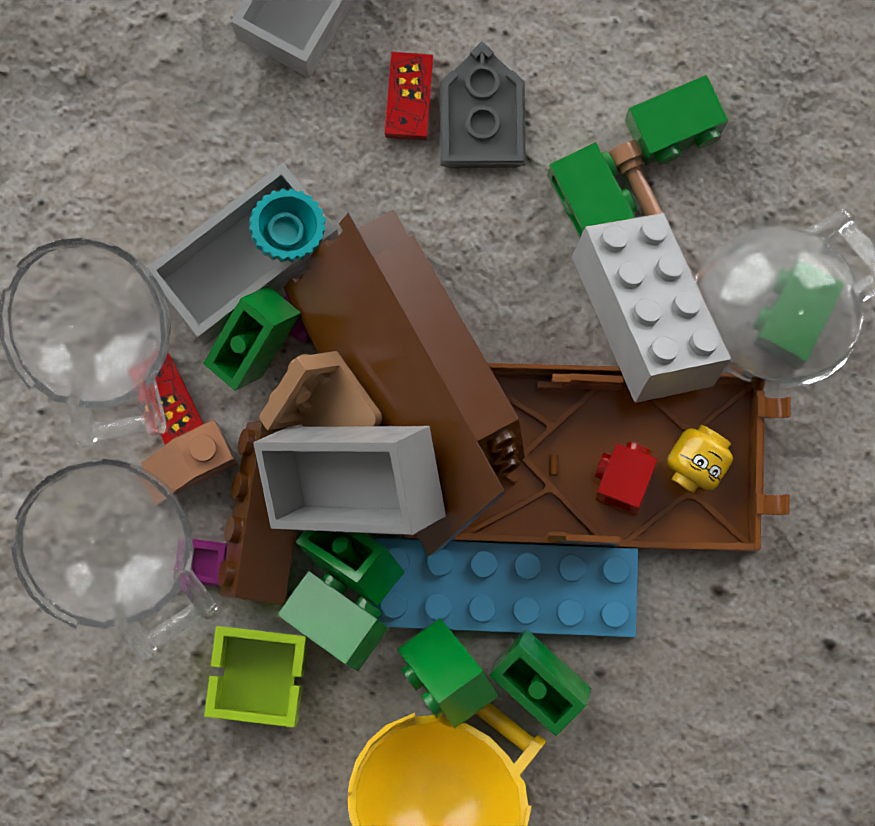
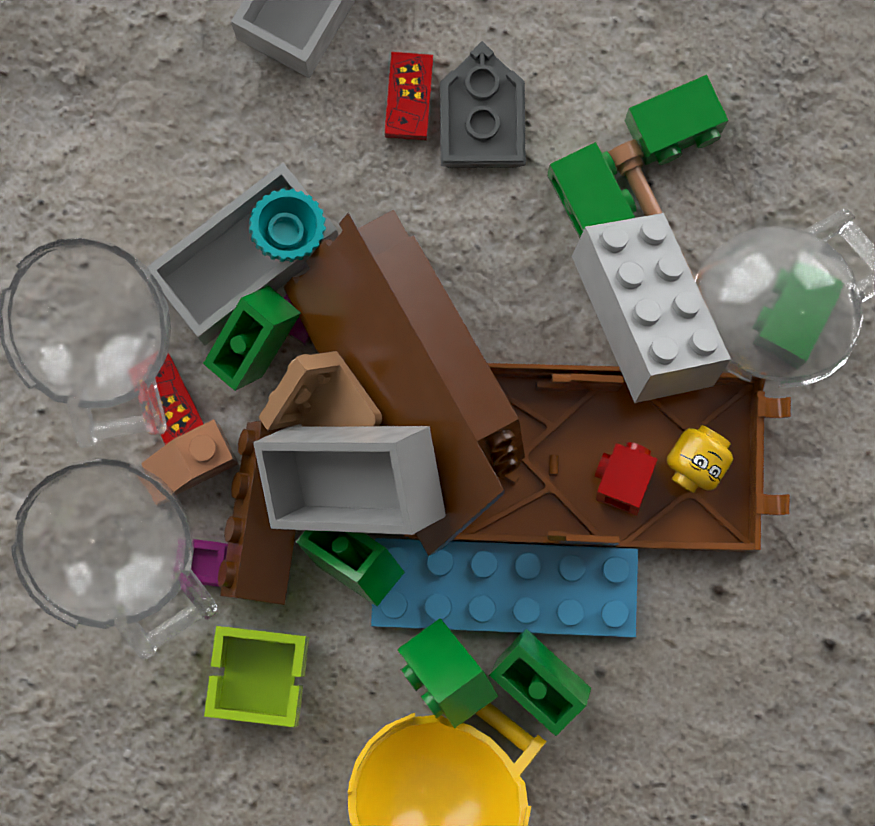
brick [277,571,389,672] -> none

